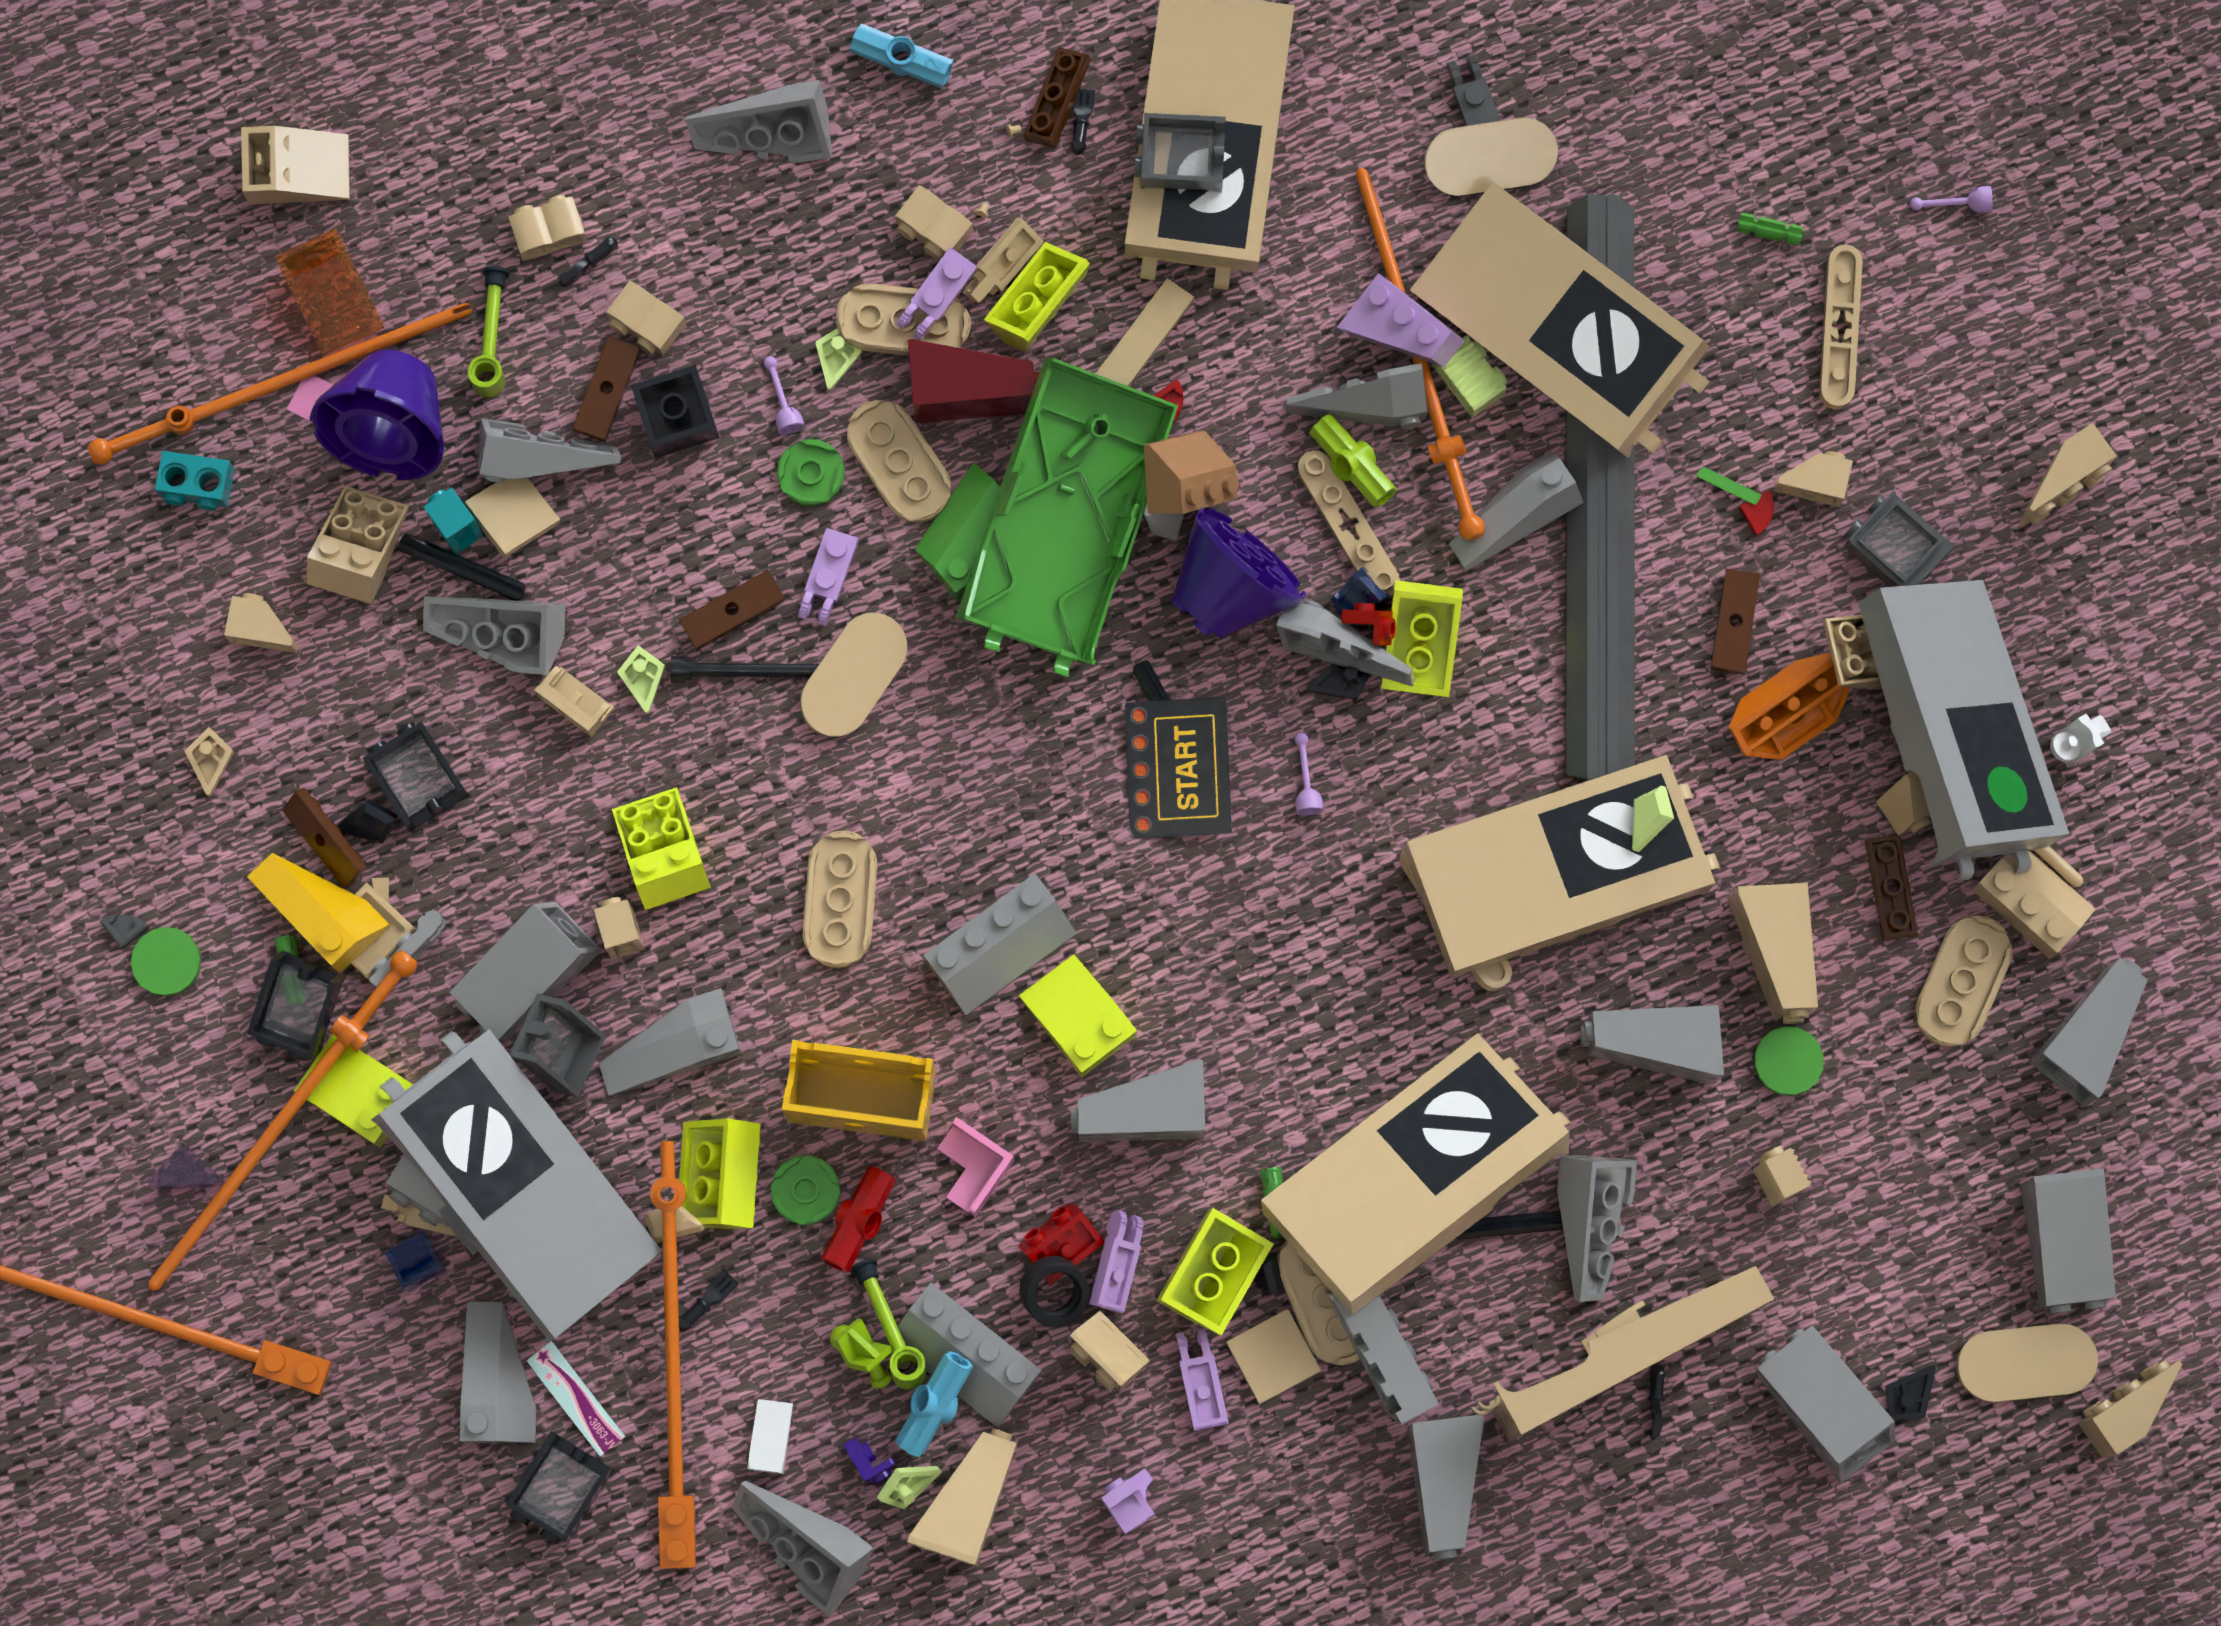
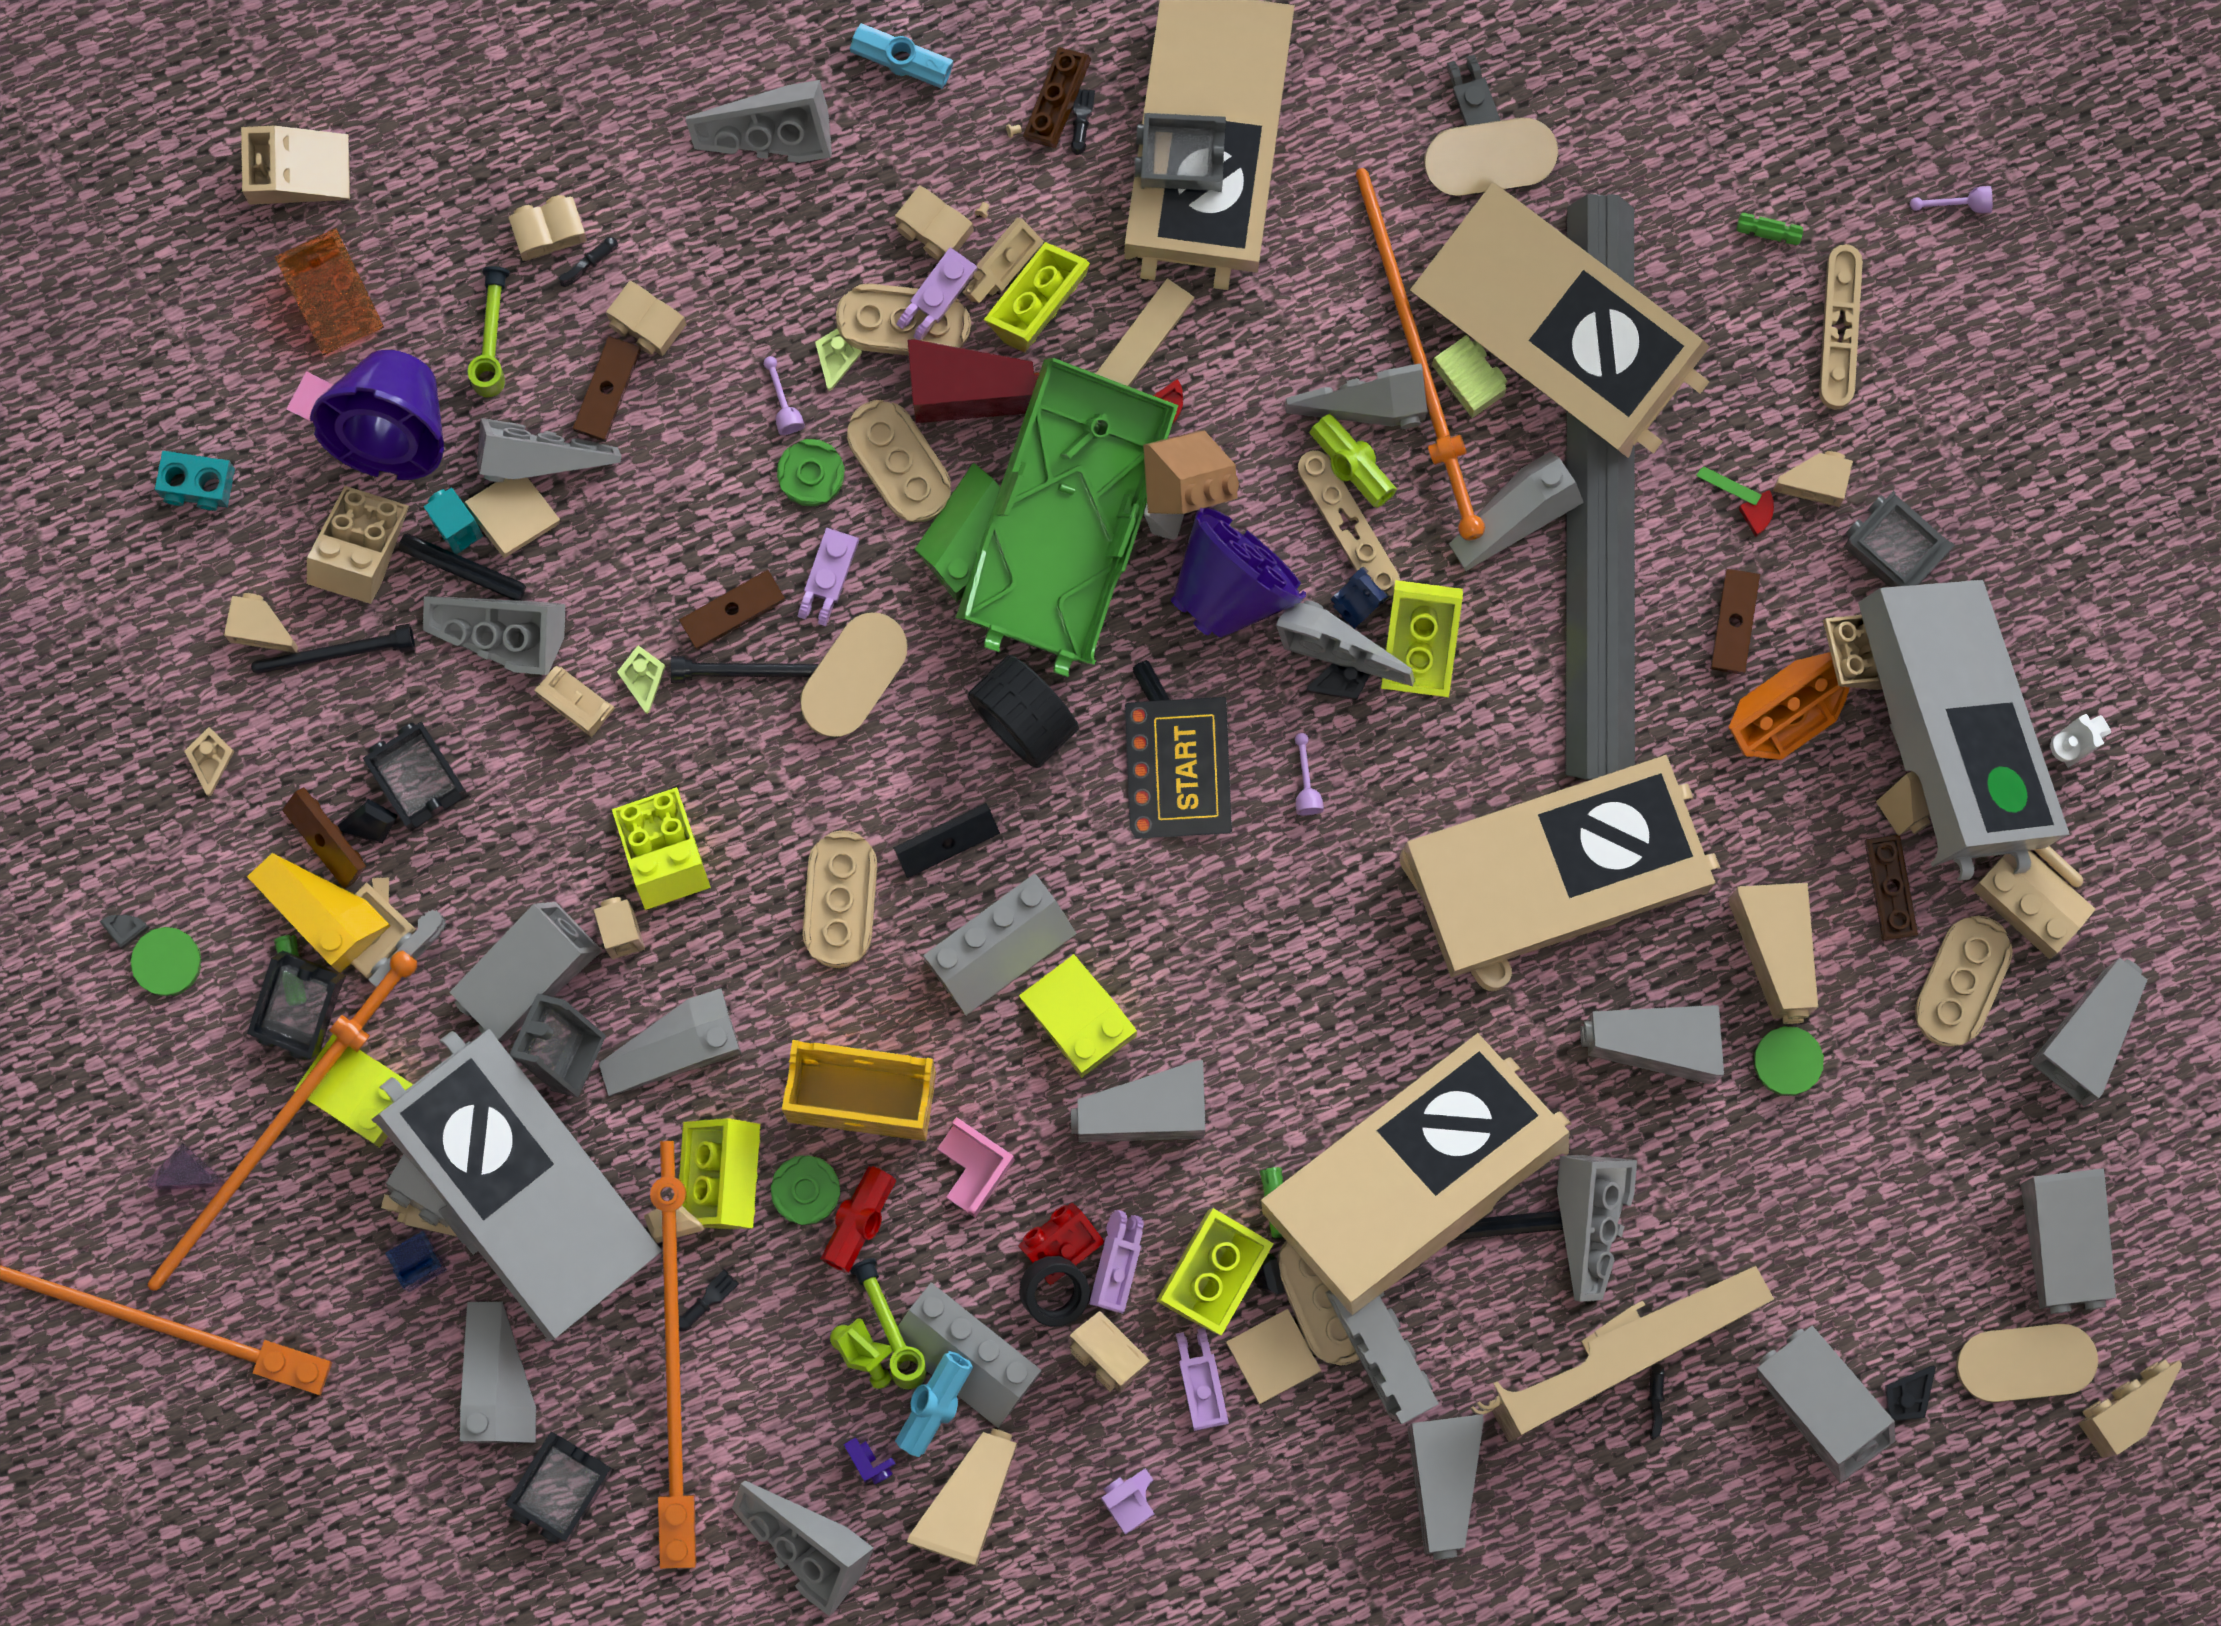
orange bar [87,303,473,465] -> none
sticker [527,1341,625,1456] -> none
black brick [631,365,719,459] -> none
white slope [747,1399,793,1474] -> none
yellowish green piece [877,1466,942,1509] -> none
lavender wedge [1337,273,1465,367] -> none
red bracket [1342,603,1396,646] -> none
yellowish green piece [1632,785,1674,852] -> none
tan brick [1753,1145,1811,1207] -> none
tan slope [2019,423,2117,528] -> none
none -> black piece [251,623,415,674]
none -> black tile [893,803,1000,878]
none -> black tyre [968,655,1079,768]

